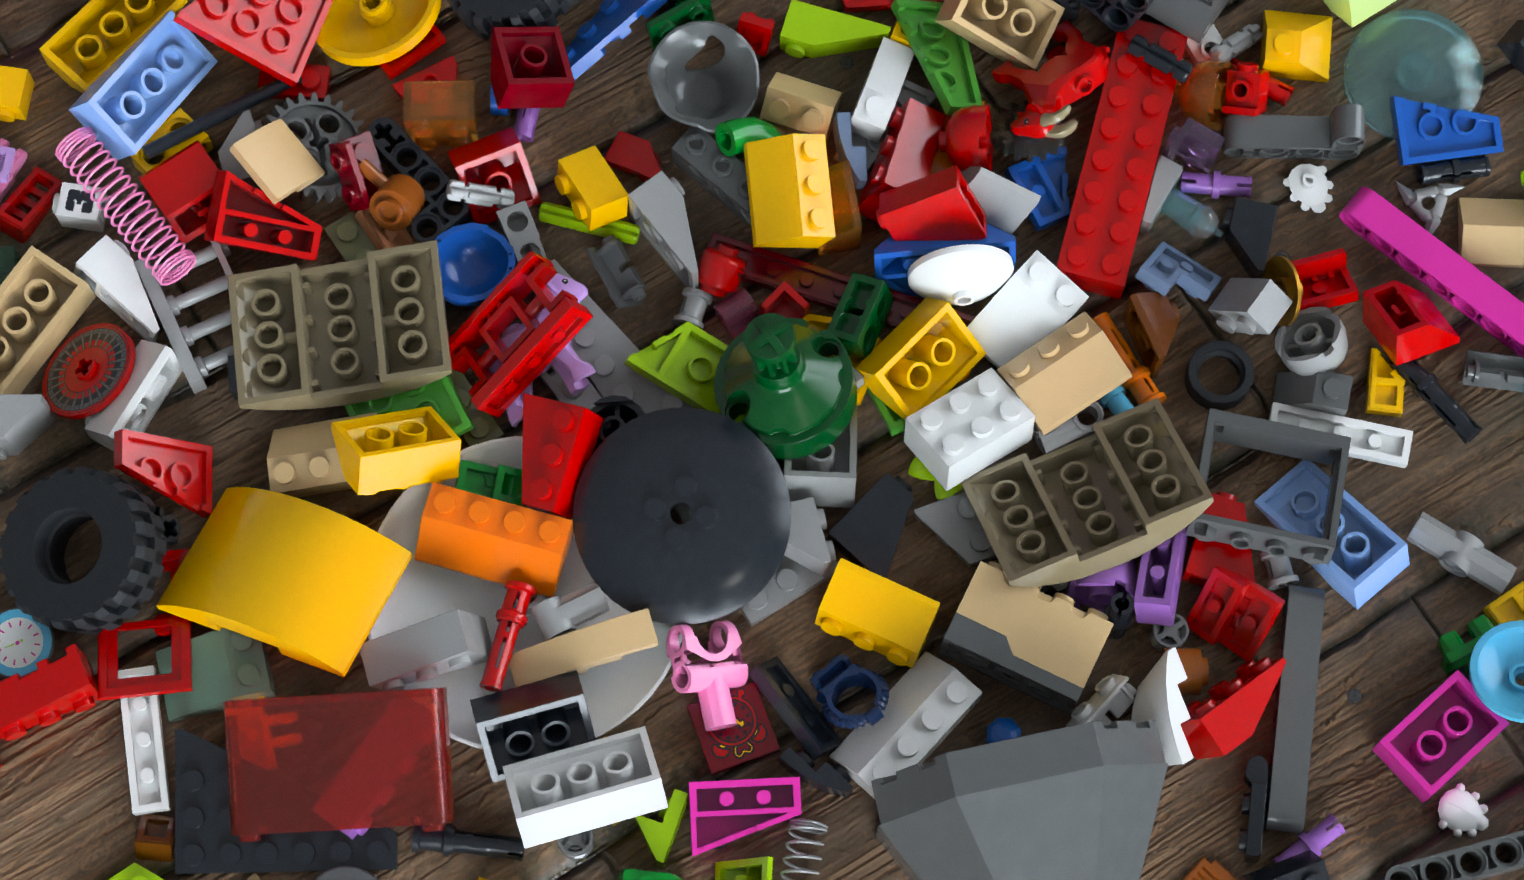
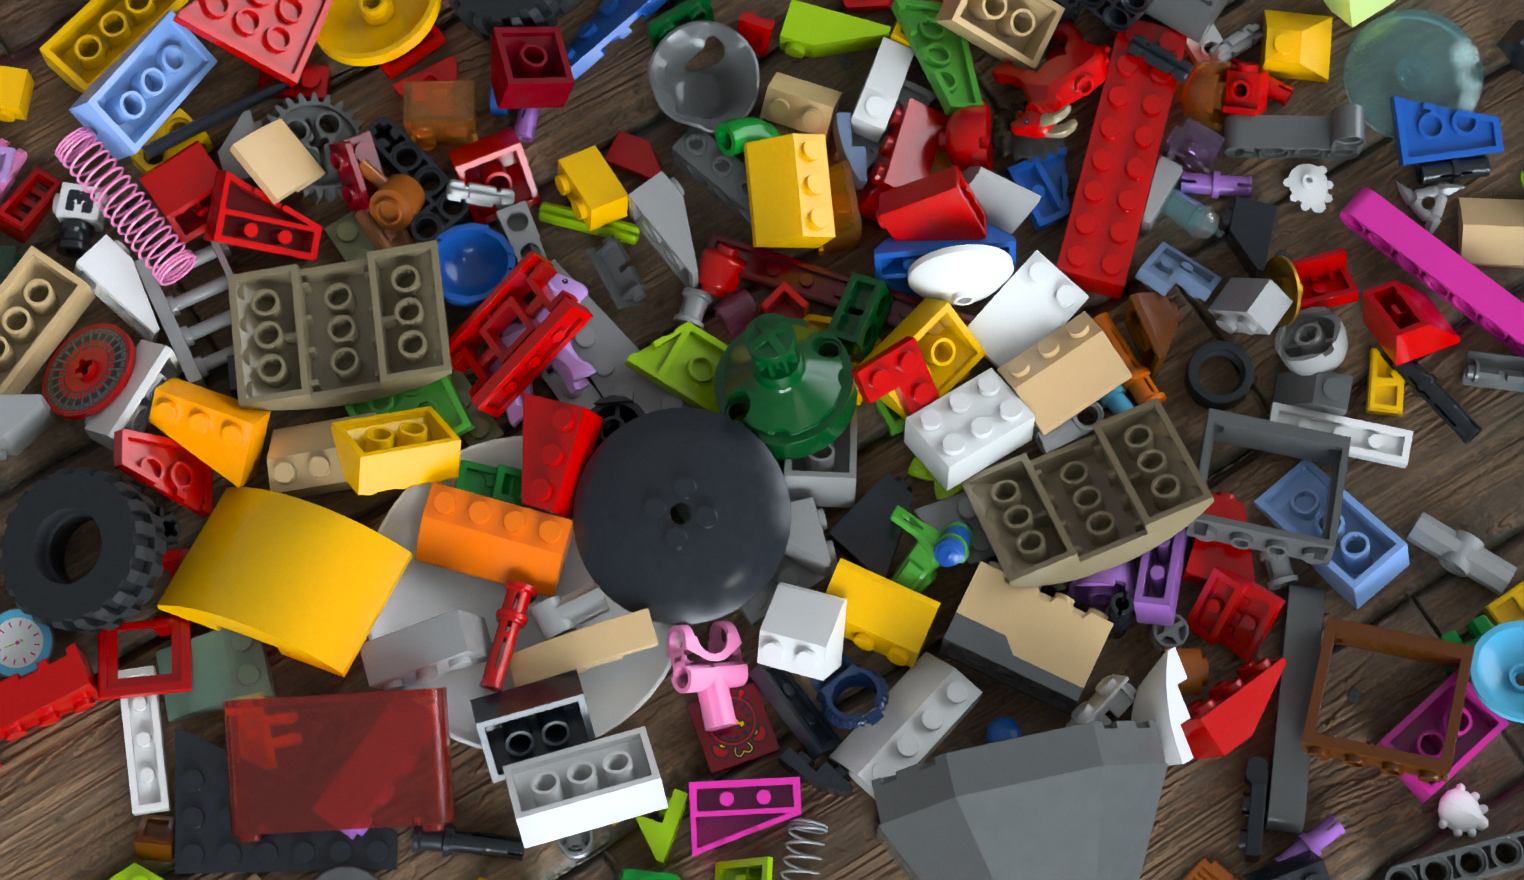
none -> black wheel [56,220,95,258]
none -> light orange wedge [149,377,271,489]
none -> white slope [757,582,847,681]
none -> red plate [851,336,940,416]
none -> bright green piece [890,505,975,593]
none -> reddish brown window [1301,617,1475,783]

